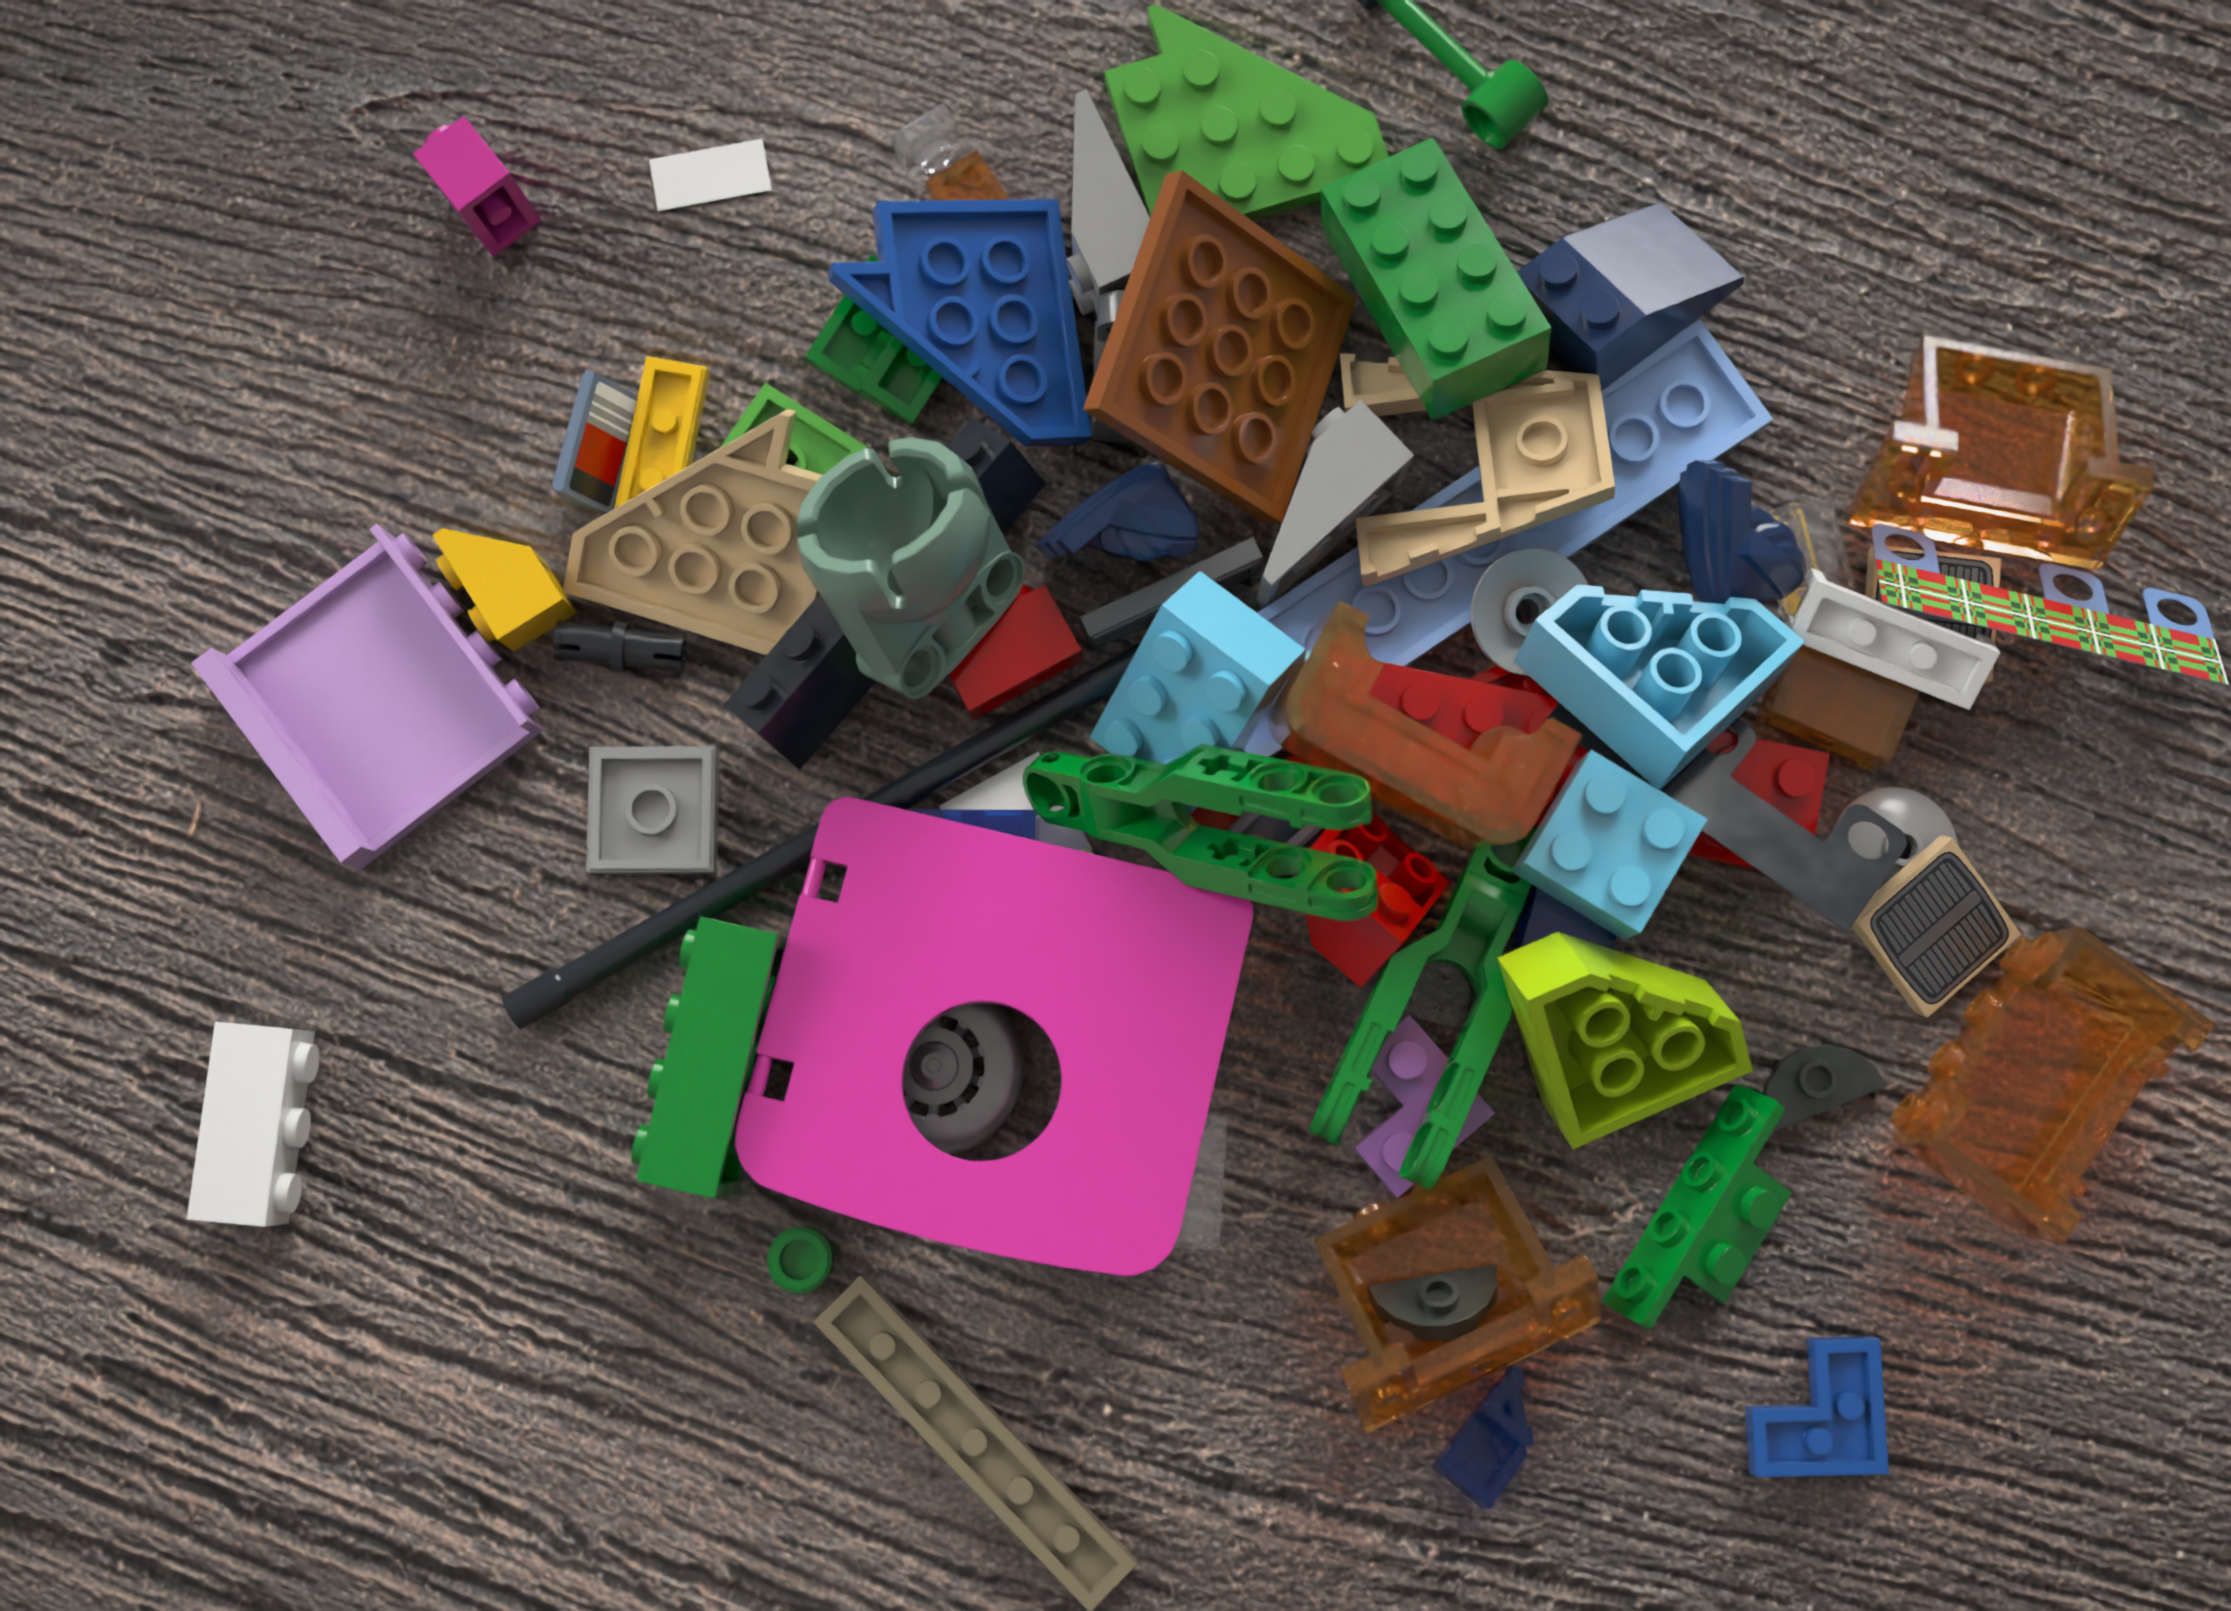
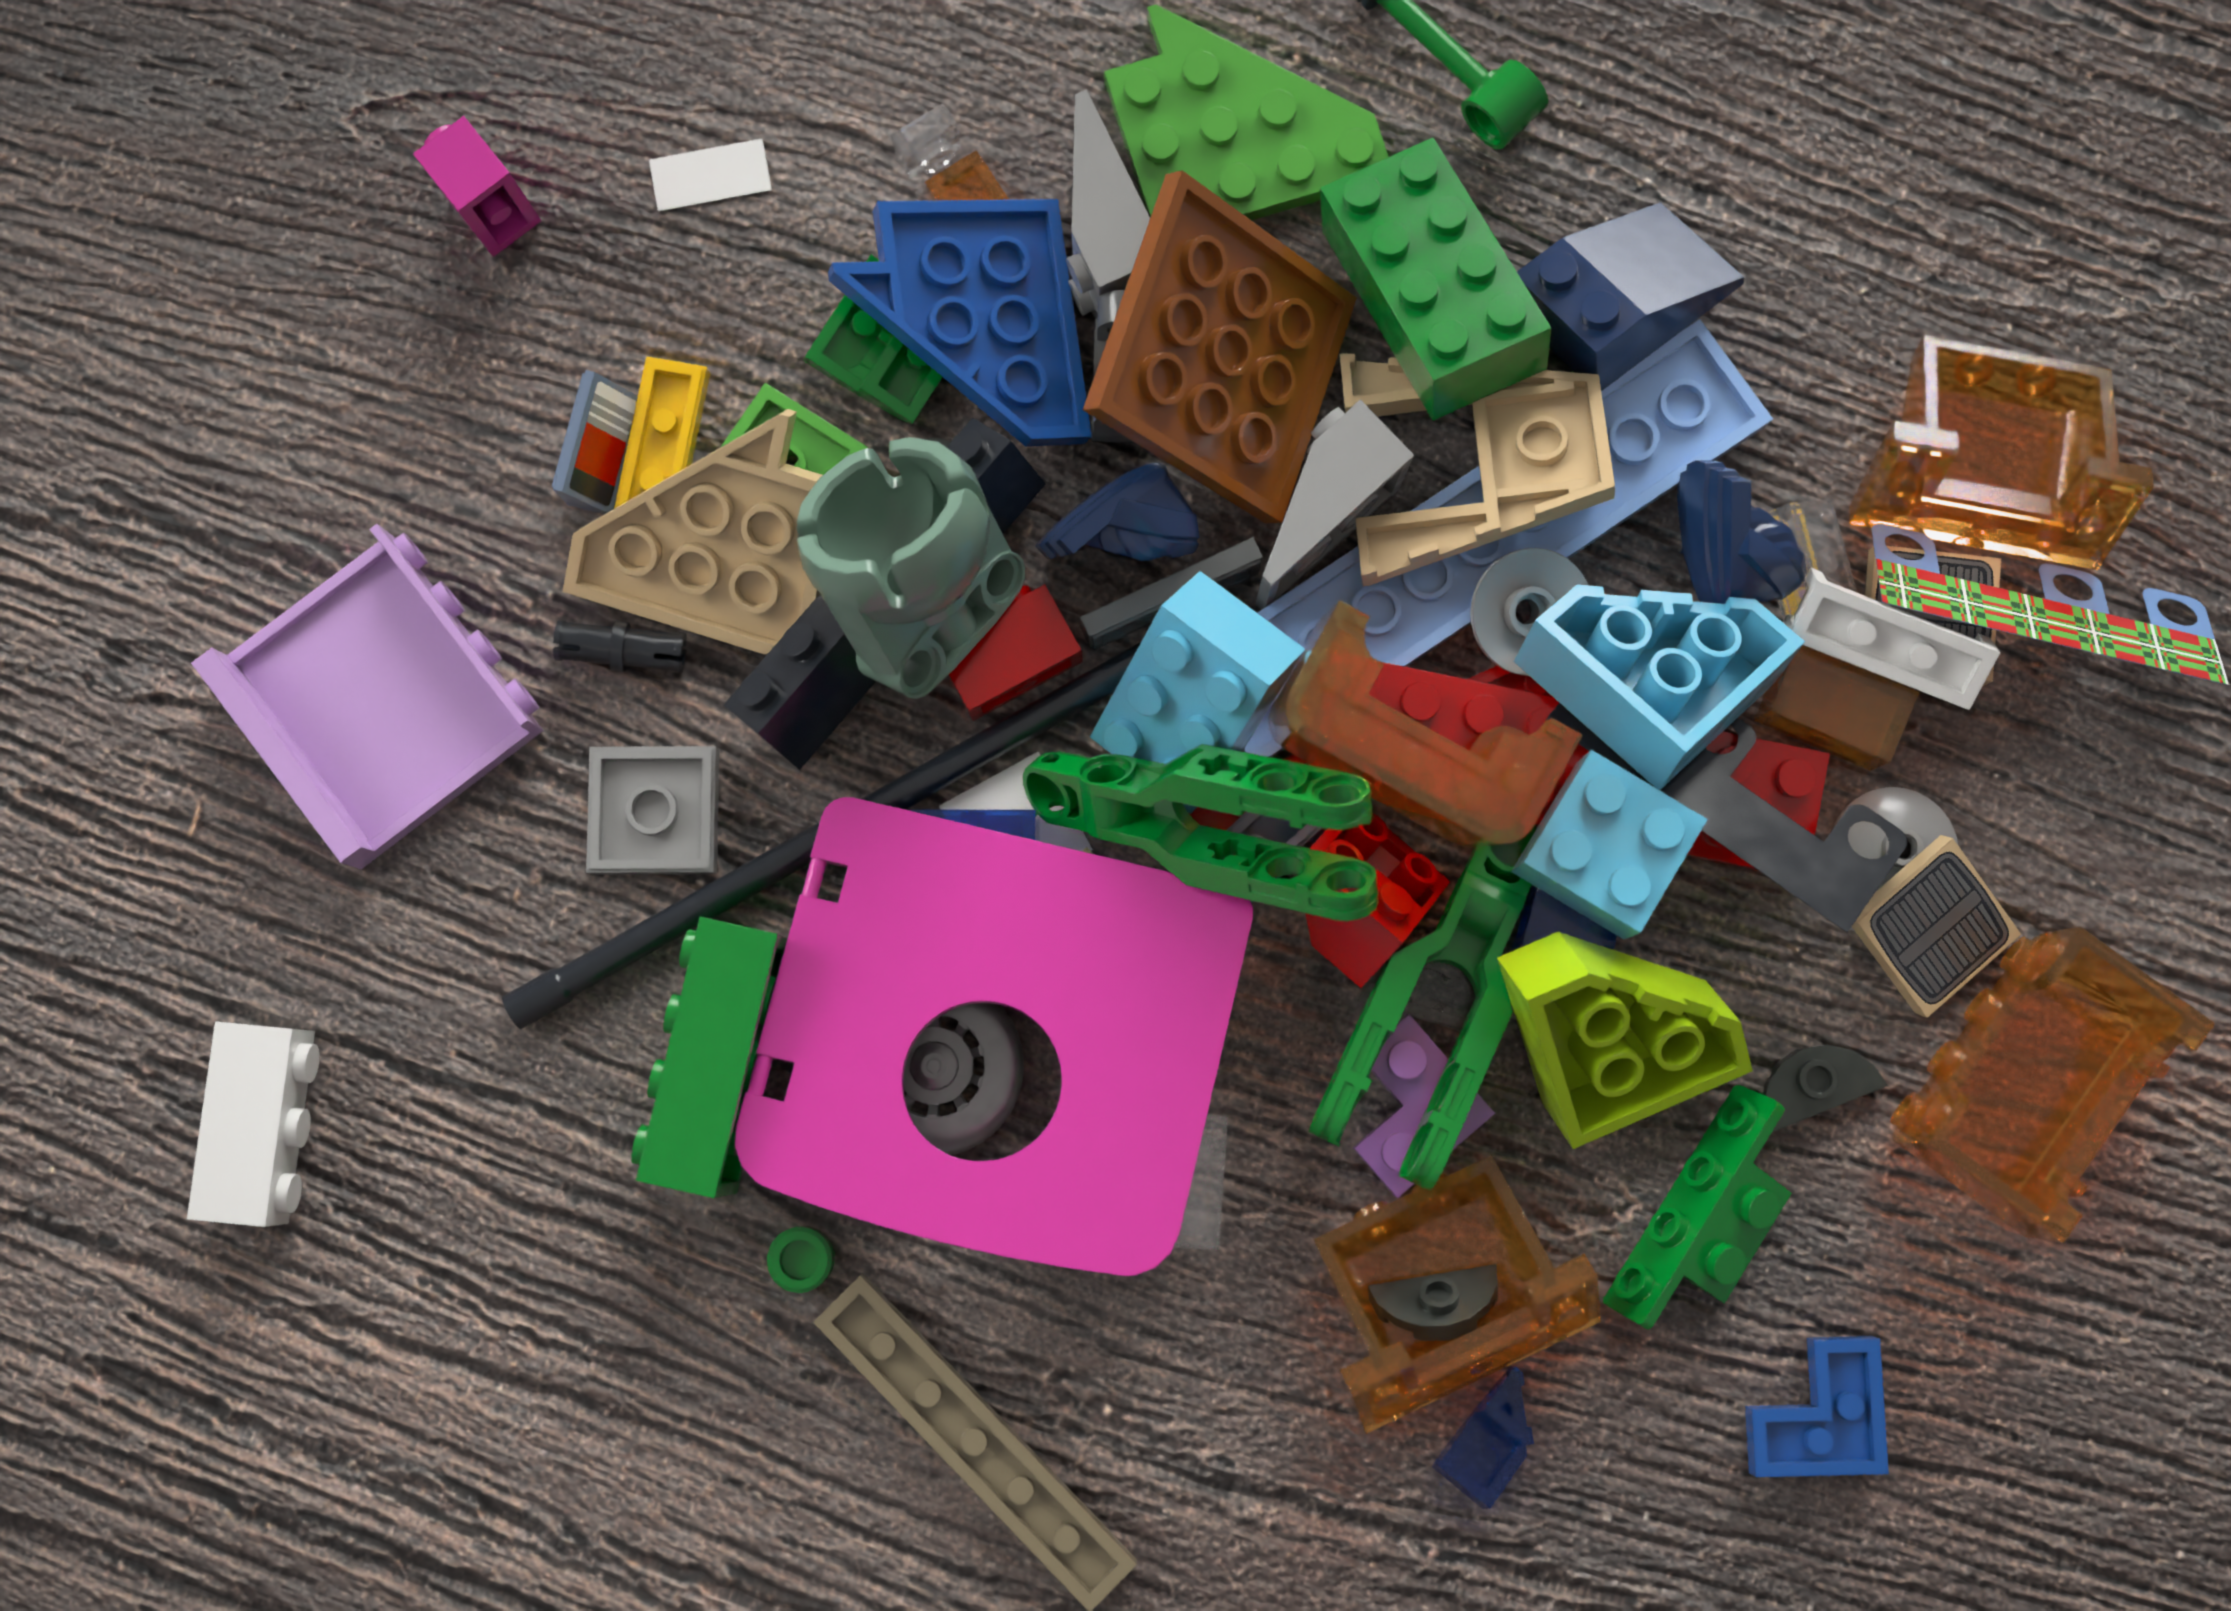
yellow slope [432,528,577,652] -> none

